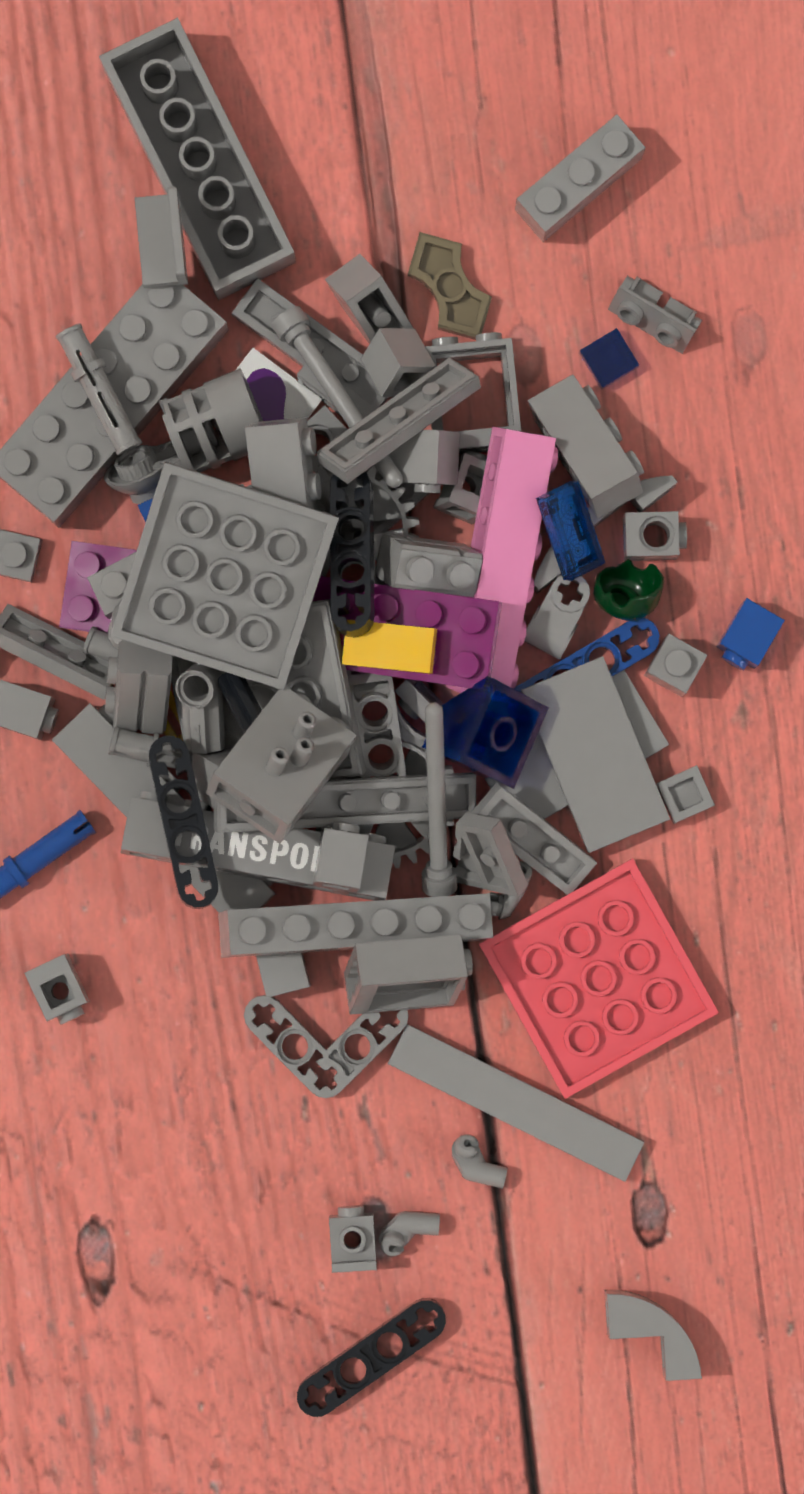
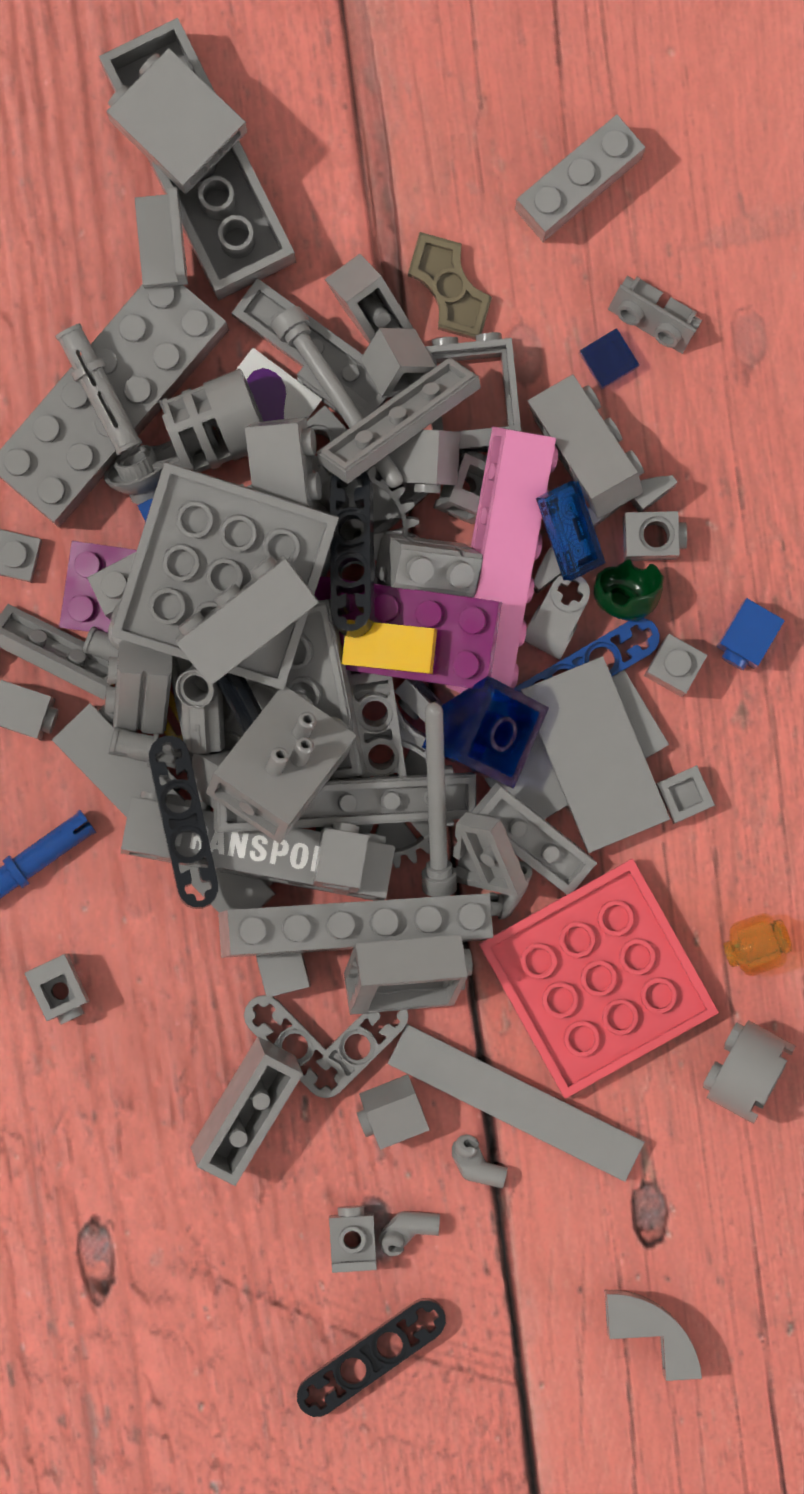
none -> light grey brick [106,48,247,194]
none -> light grey brick [176,555,319,686]
none -> light grey brick [191,1036,303,1186]
none -> light grey brick [356,1074,430,1150]
none -> light grey brick [703,1020,796,1124]
none -> clear yellow head [723,913,793,977]

